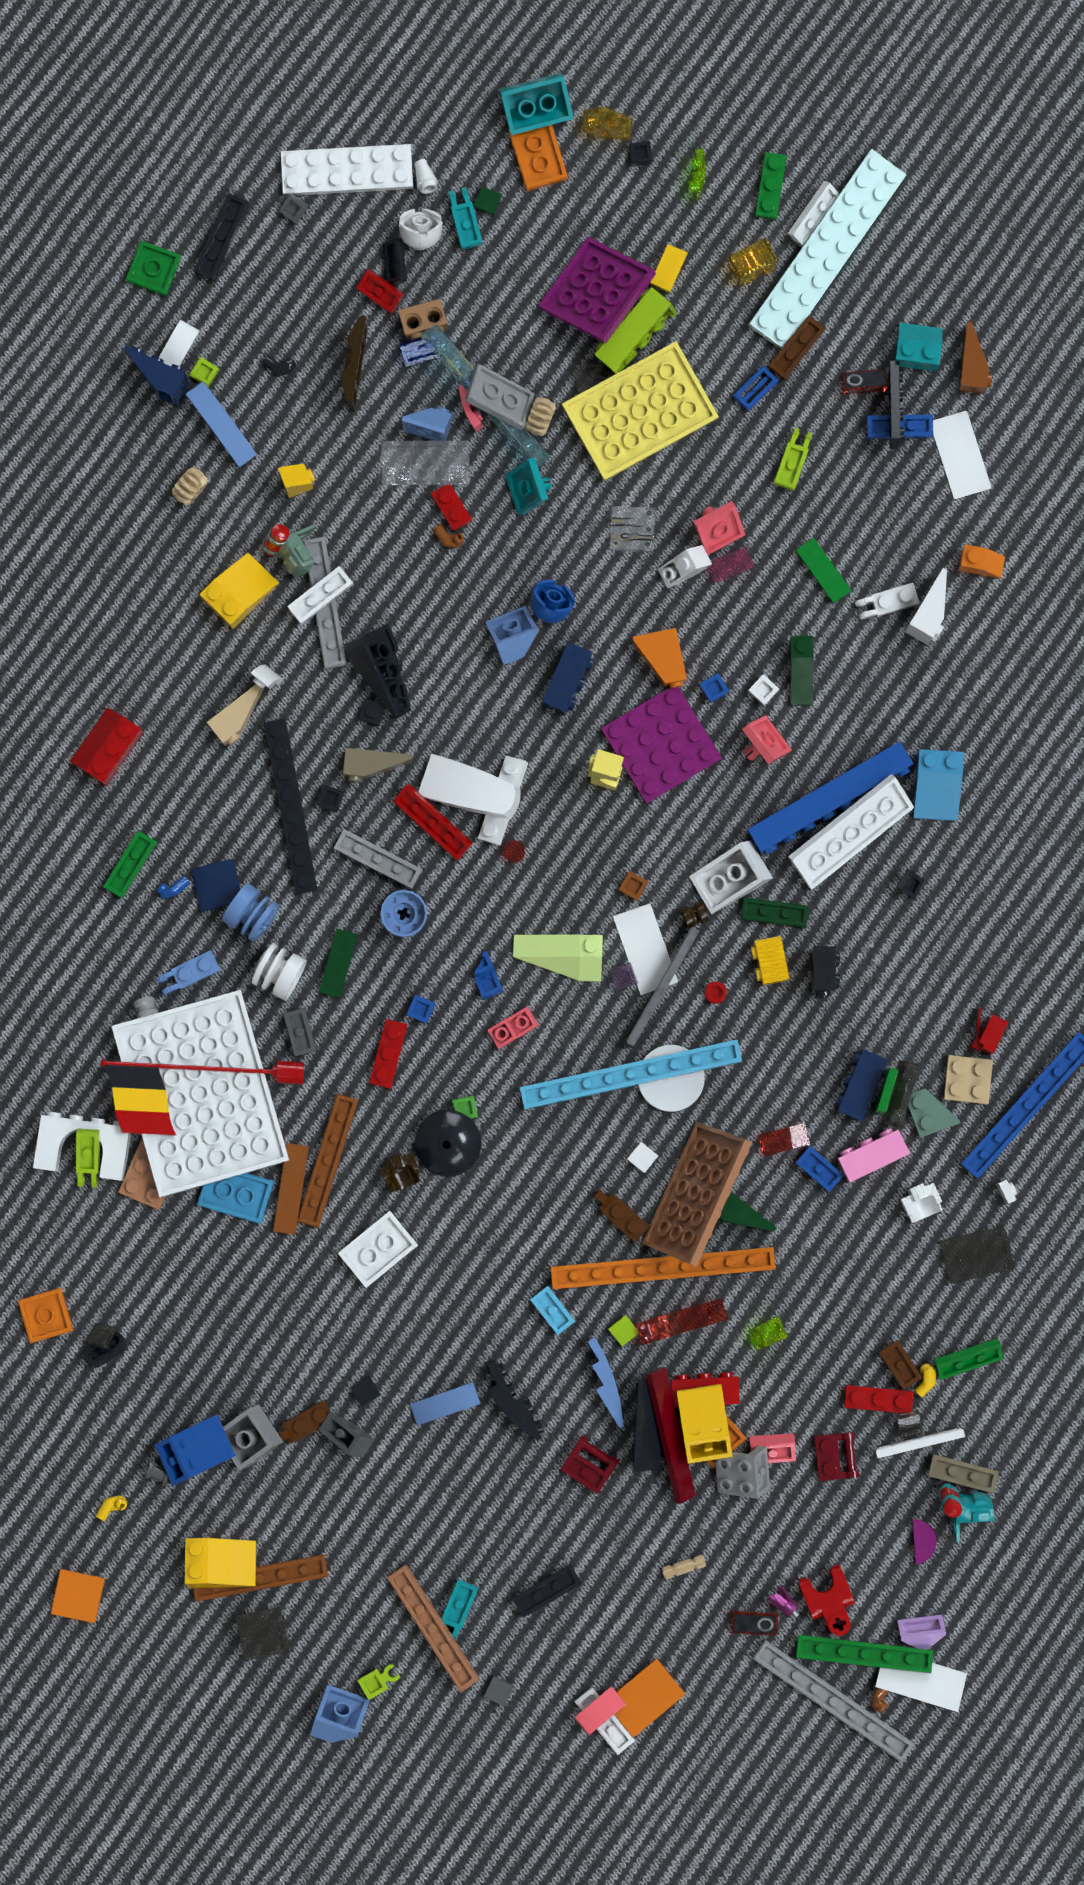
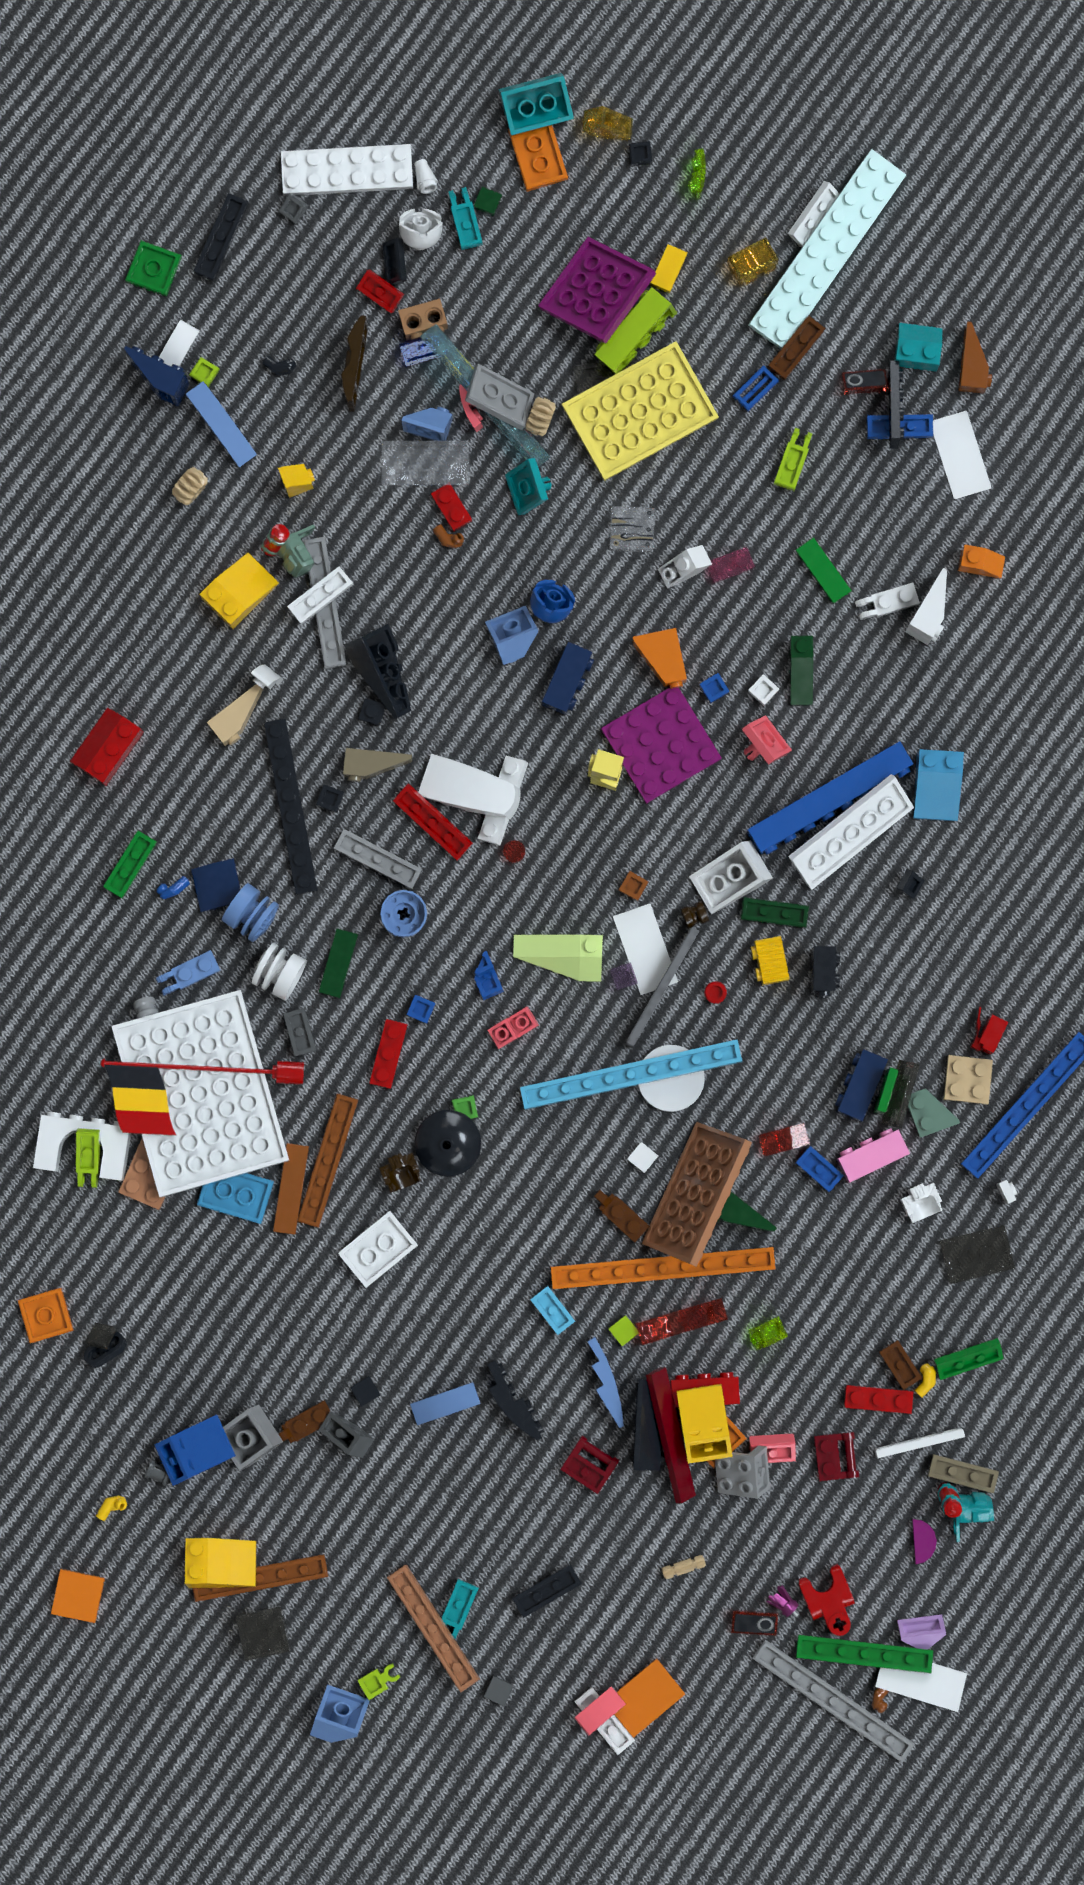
coral tile [693,501,745,555] -> none
green plate [755,152,787,220] -> none
clear smoke tile [896,1411,923,1438] -> none

